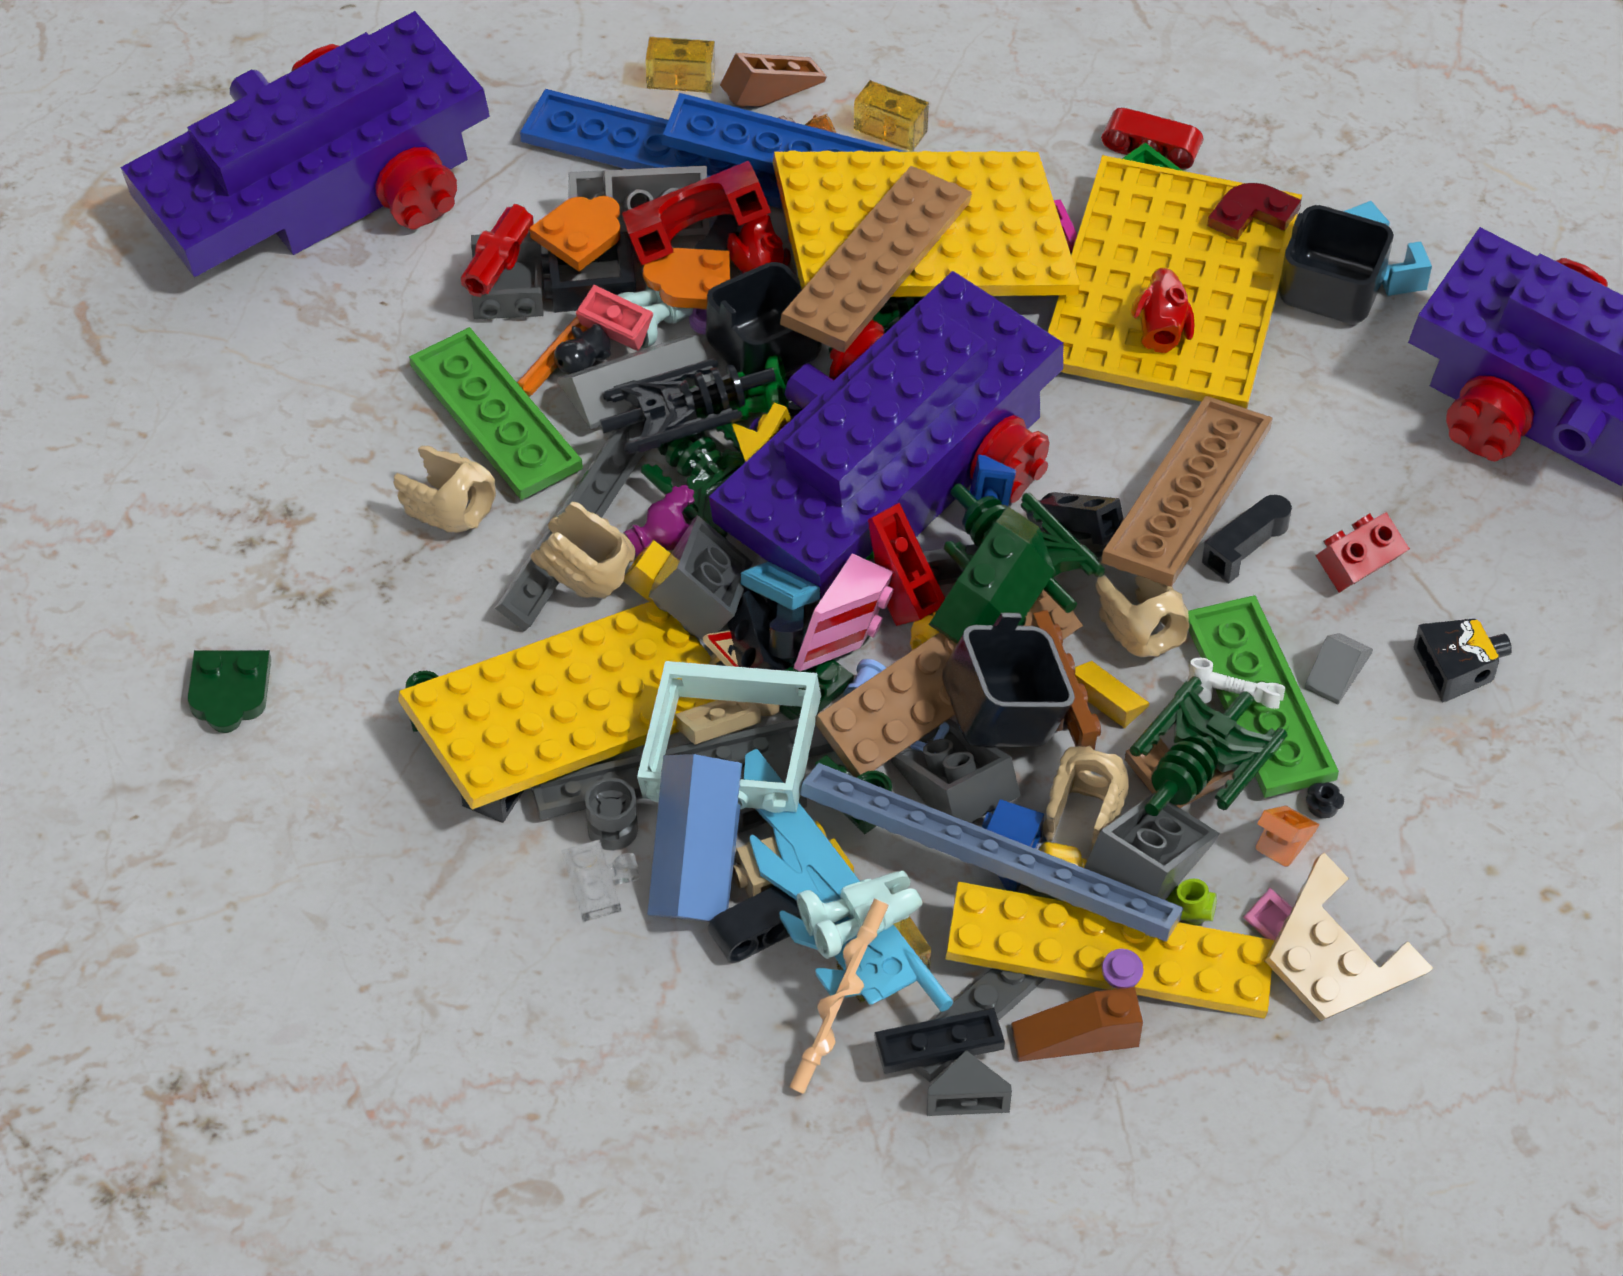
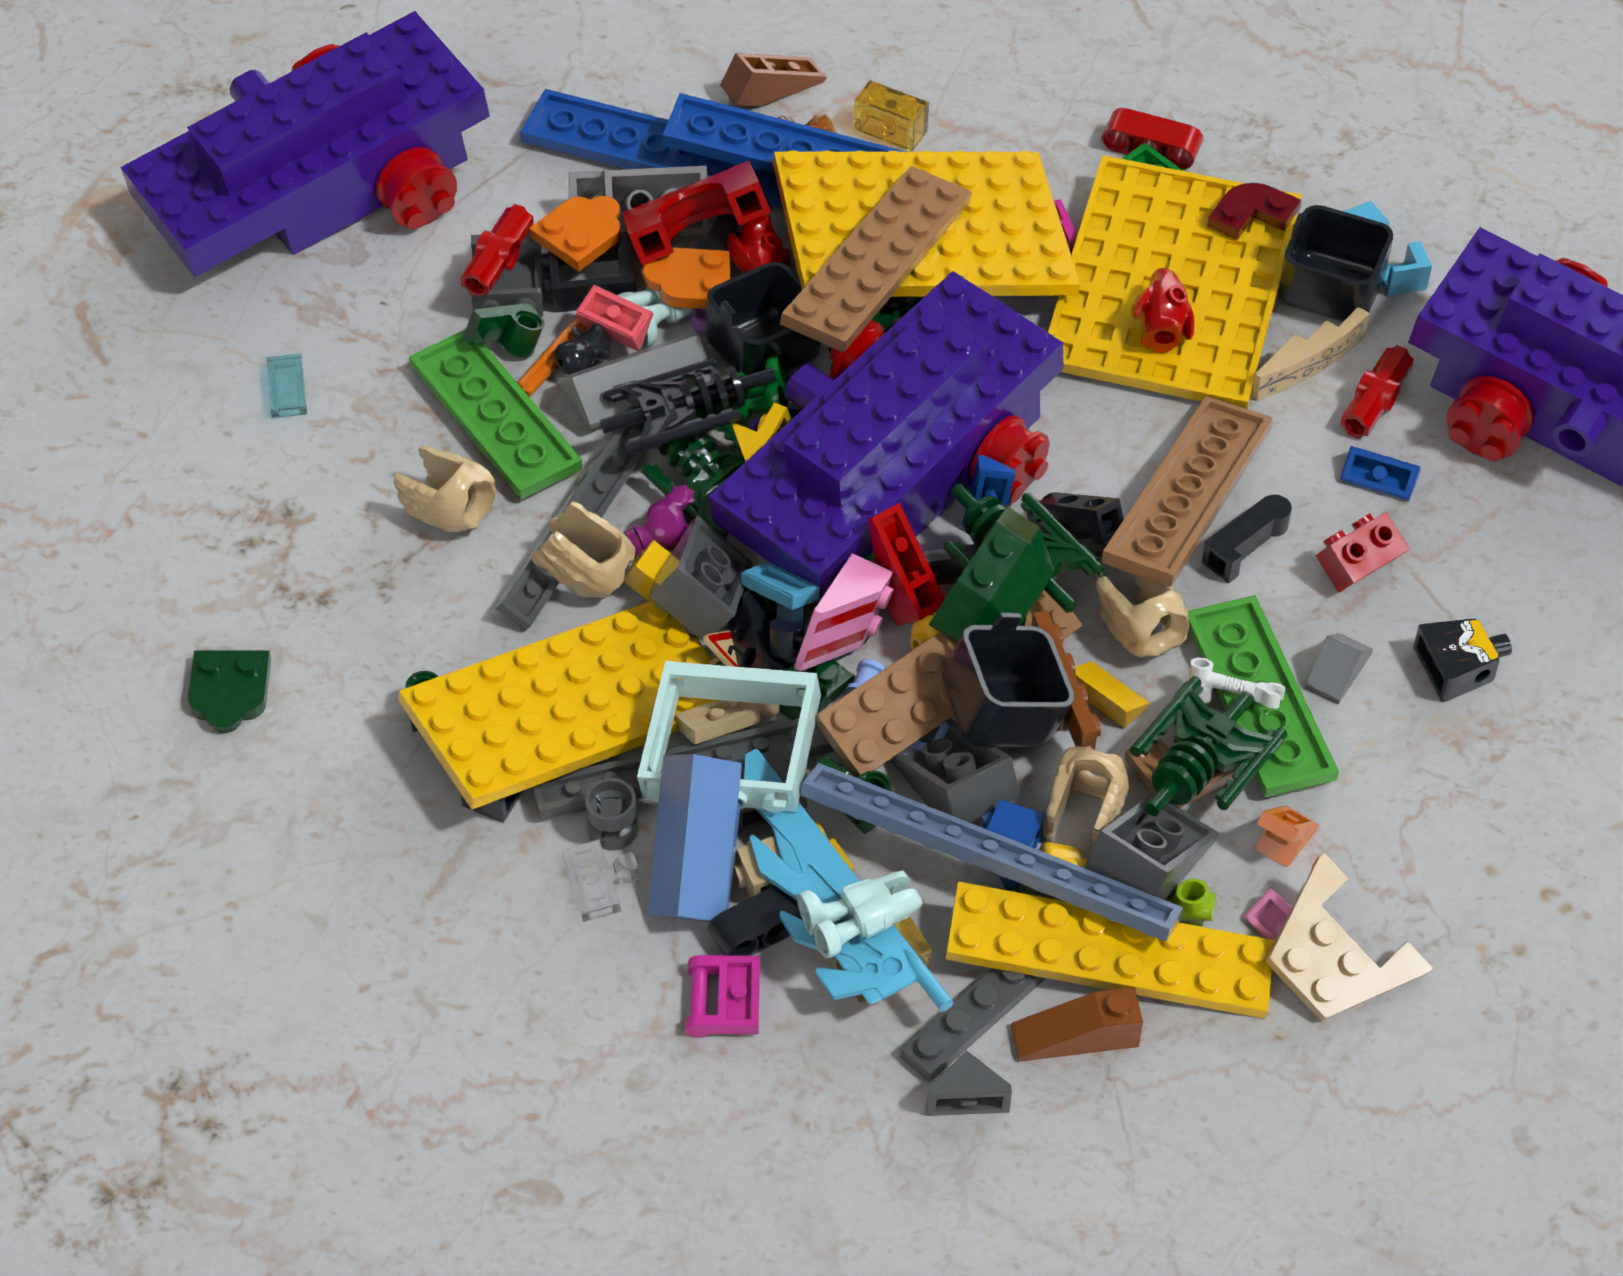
clear yellow brick [645,37,715,93] -> none
light nougat piece [789,898,889,1094] -> none
black tile [874,1008,1005,1074] -> none
medium lavender plate [1102,949,1143,989] -> none
black plate [1306,782,1344,818] -> none
none -> clear light blue tile [266,353,308,418]
none -> dark green plate [463,302,544,357]
none -> dark pink plate [685,955,760,1038]
none -> tan slope [1251,307,1370,401]
none -> blue slope [1339,446,1421,501]
none -> red piece [1340,345,1414,438]

